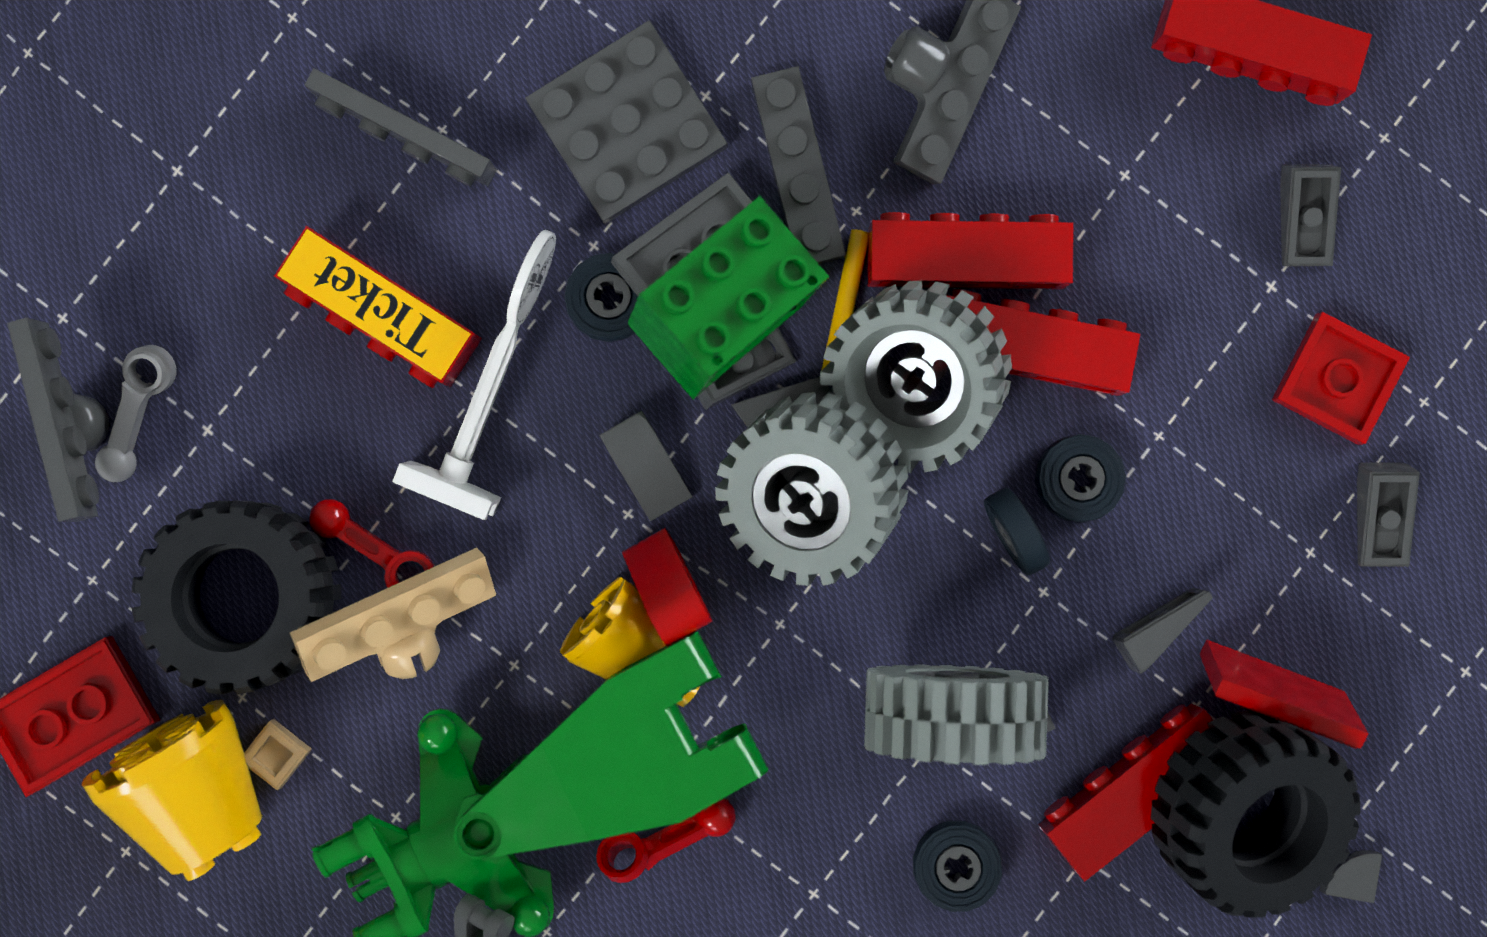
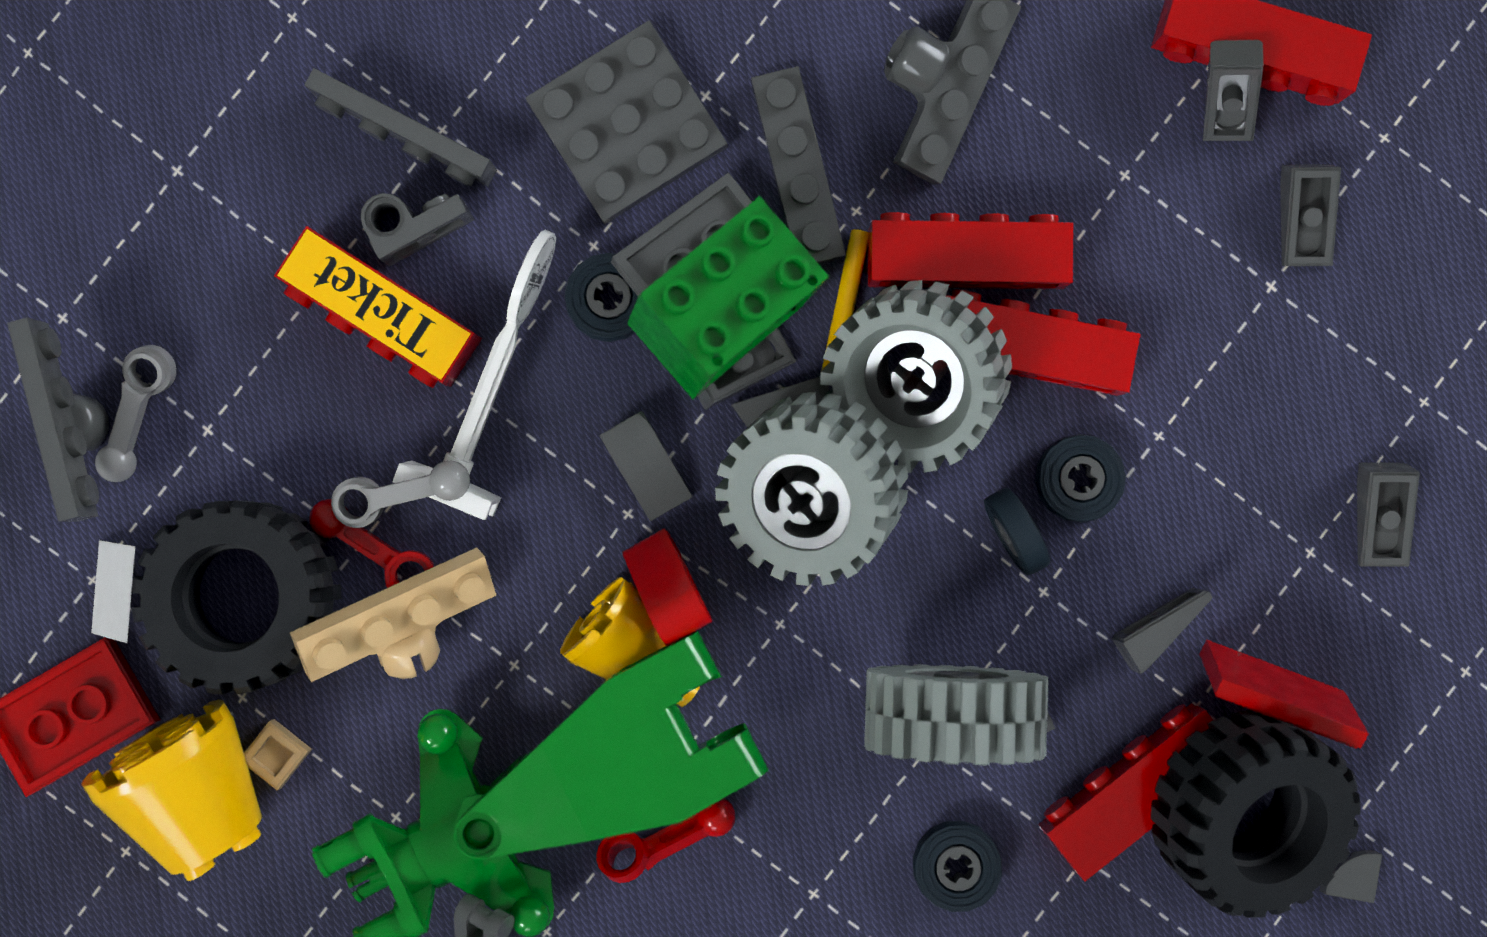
red tile [1272,312,1410,445] -> none
none -> white sticker [91,540,135,643]
none -> light grey piece [331,460,470,528]
none -> dark grey plate [361,193,475,267]
none -> dark grey slope [1203,40,1264,141]

